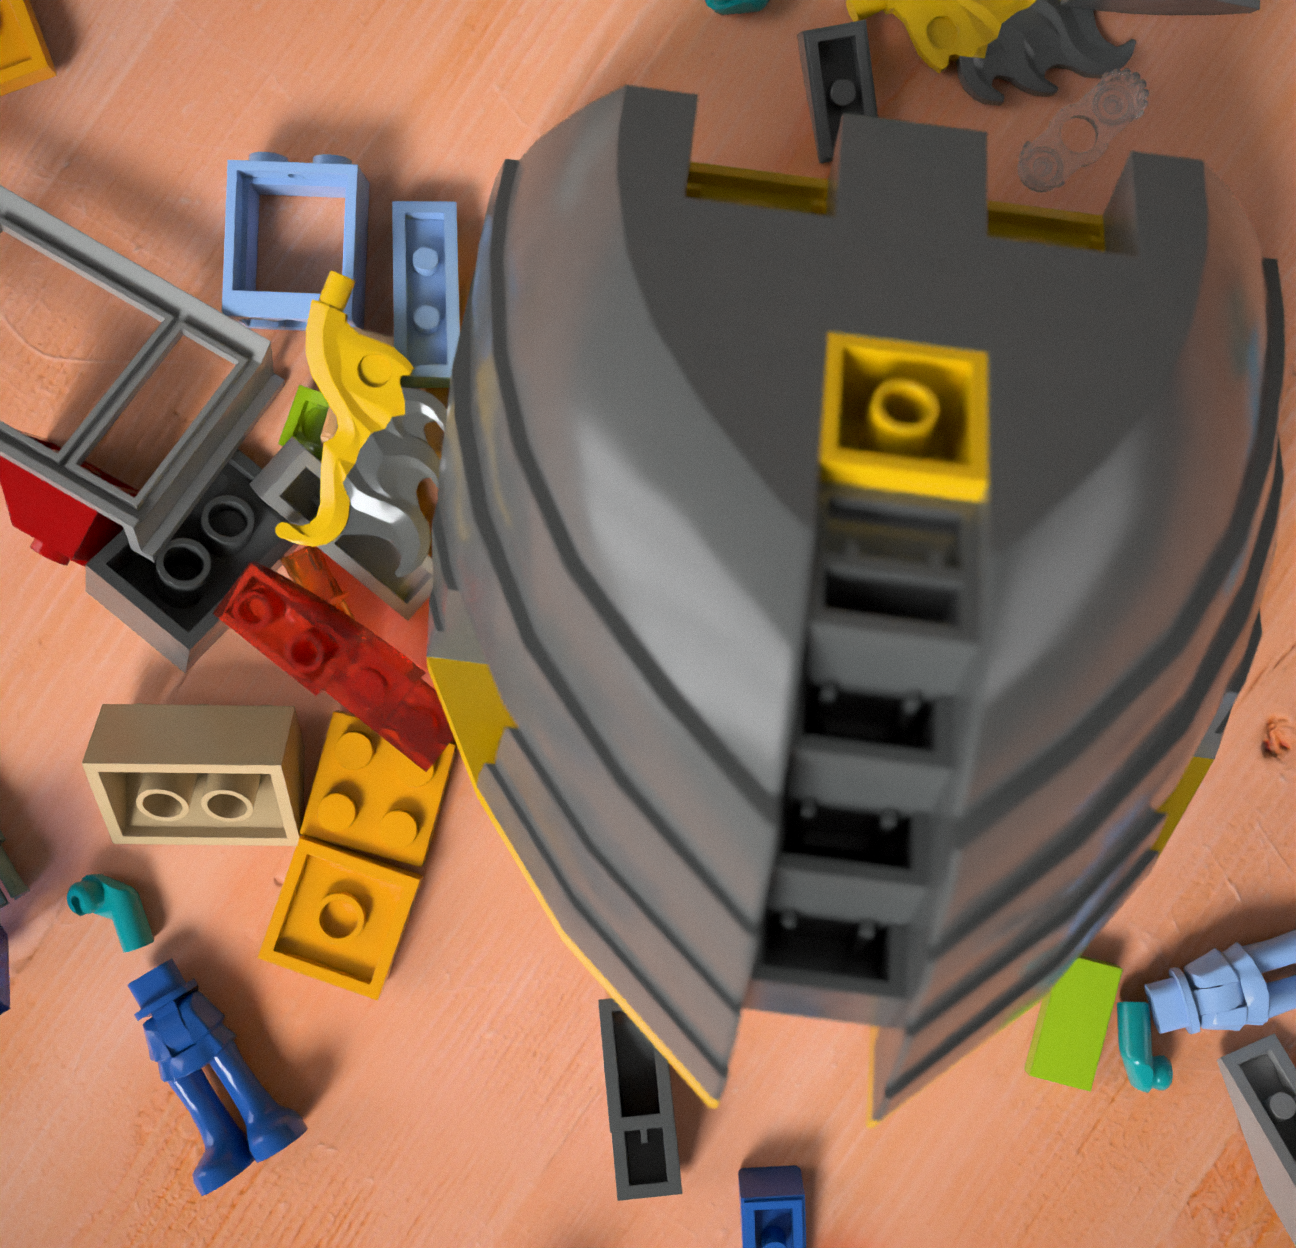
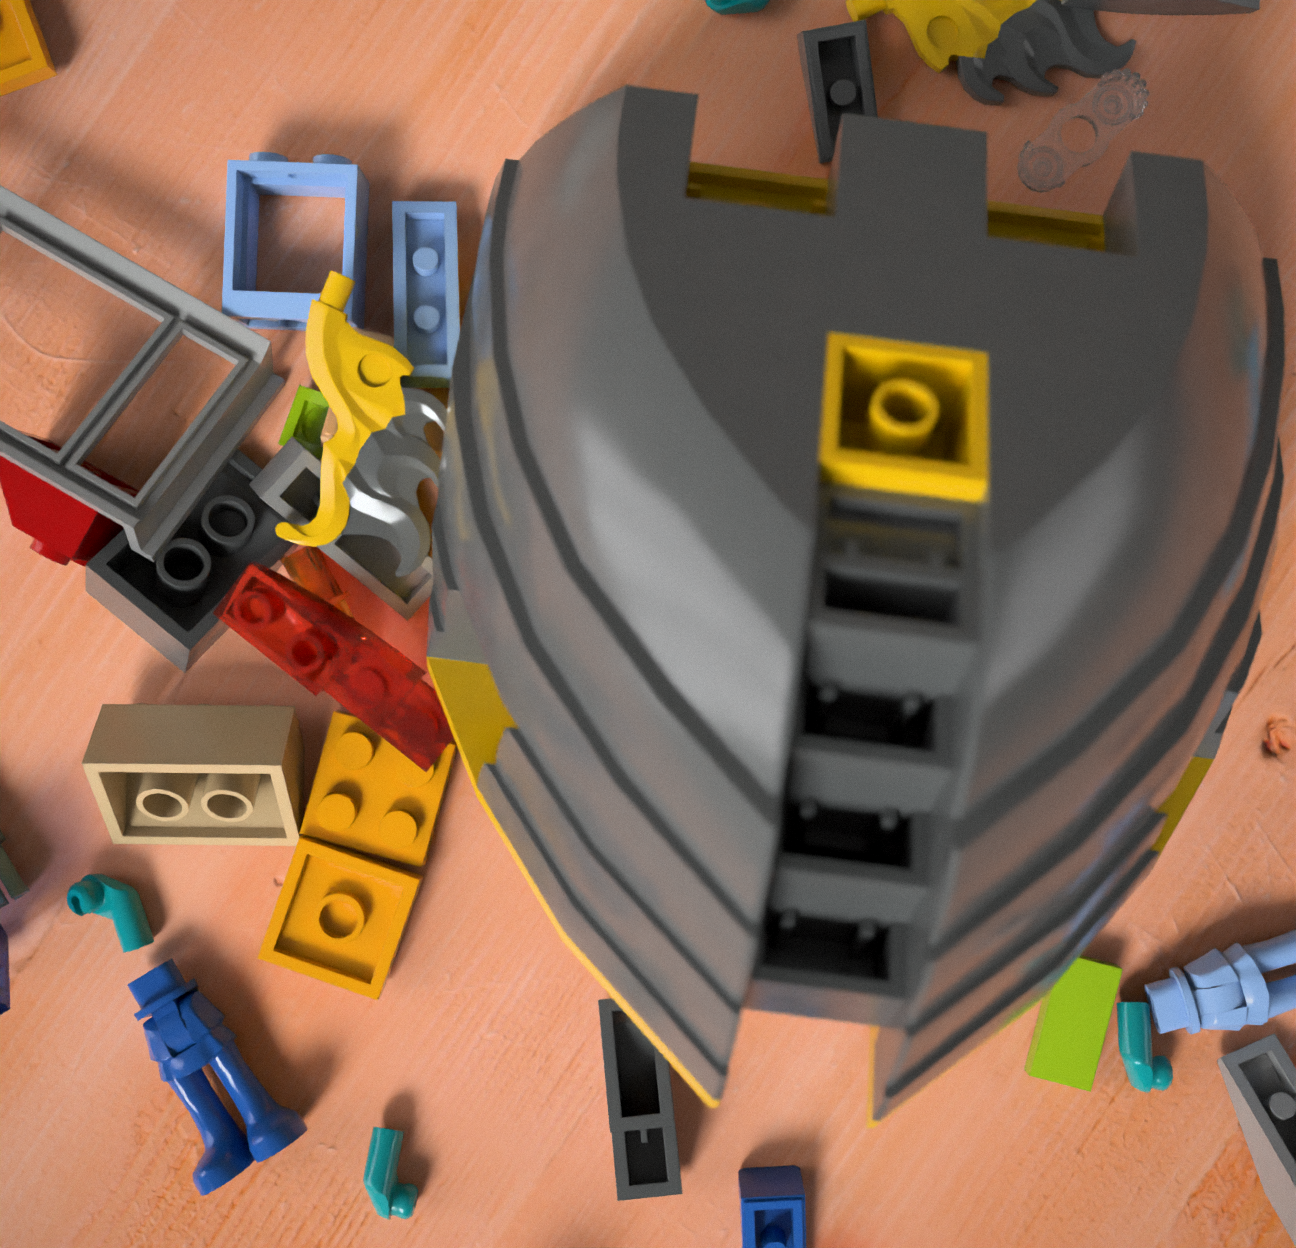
none -> teal arm [363,1127,418,1220]

